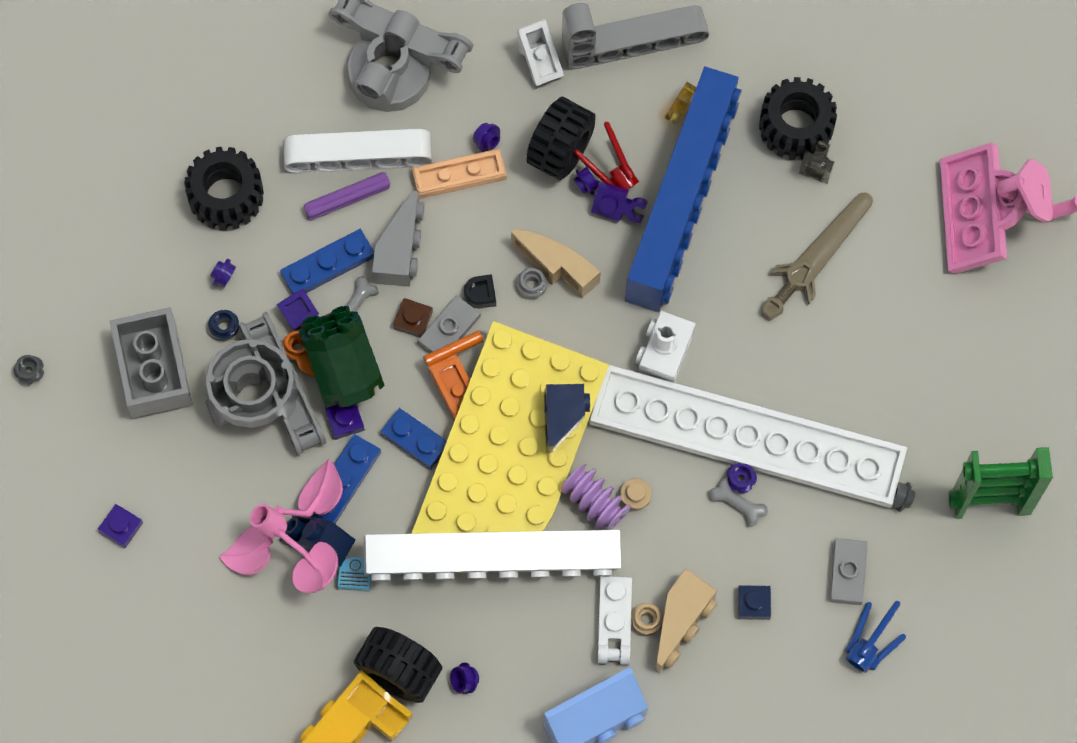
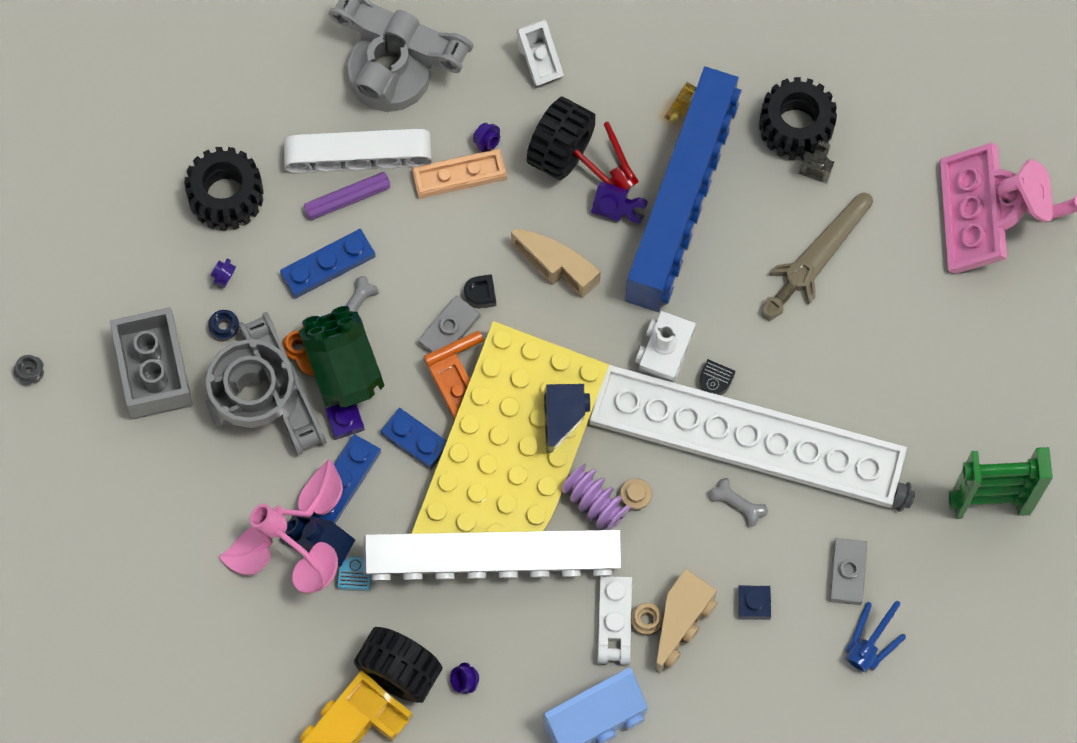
dark purple plate [98,504,143,548] -> none
dark purple plate [277,288,319,331] -> none
light grey slope [372,190,424,287] -> none
reddish brown plate [393,298,433,338] -> none
light grey plate [517,268,548,298] -> none
light grey beam [562,3,709,69] -> none
dark purple plate [574,166,599,195] -> none
dark purple plate [726,463,757,493] -> none
none -> black tile [699,359,736,395]

